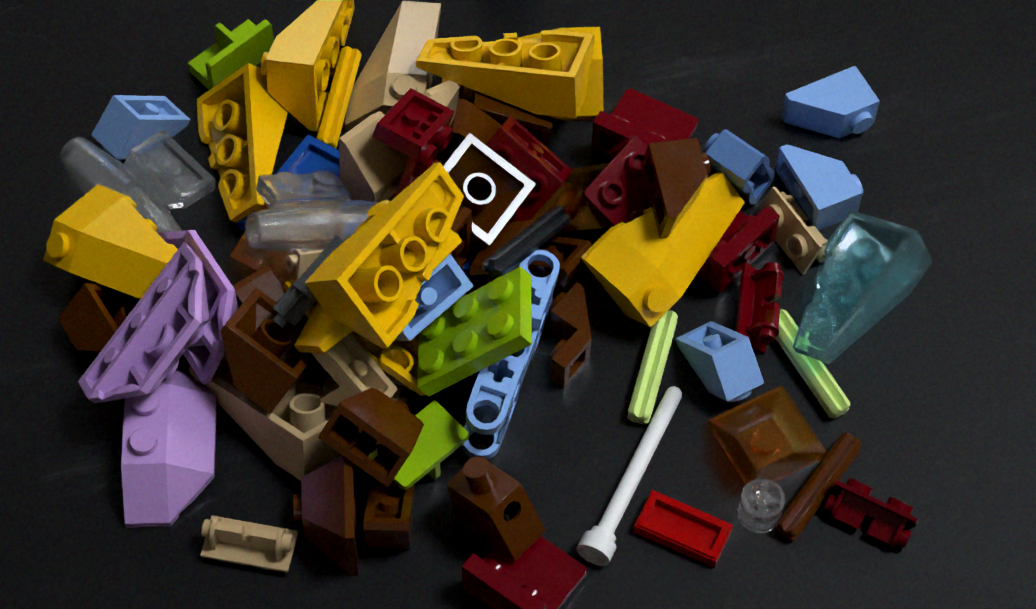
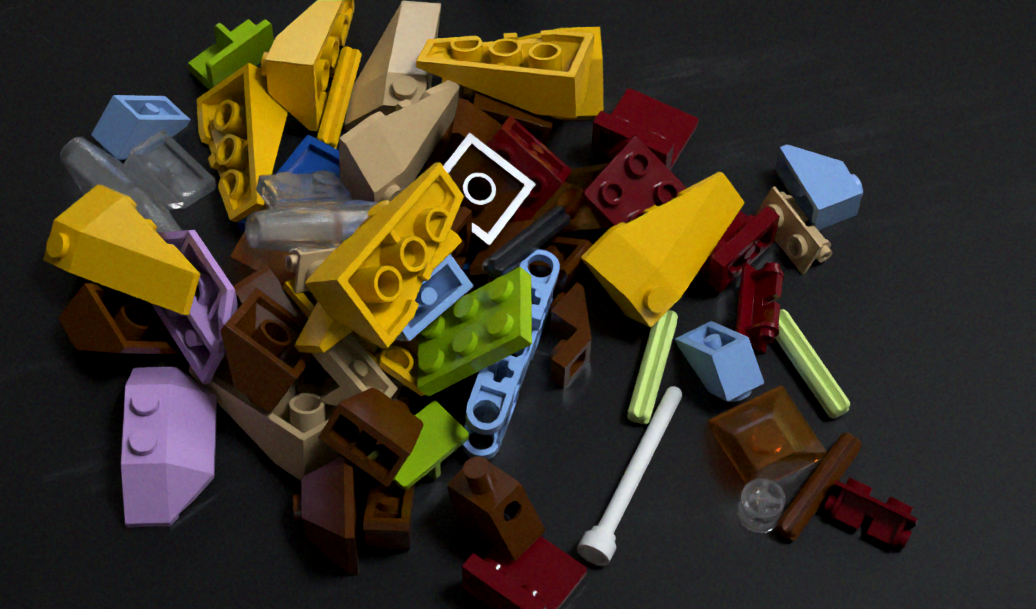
lavender wedge [78,242,209,403] -> none
tan hinge [200,515,299,573] -> none
dark grey piece [273,235,344,328] -> none
dark red bracket [372,88,455,198] -> none
red tile [633,490,733,568] -> none
reddish brown slope [641,138,710,238] -> none
medium blue brick [703,129,775,205] -> none
light blue slope [781,66,880,138] -> none
clear light blue wedge [793,210,932,364] -> none

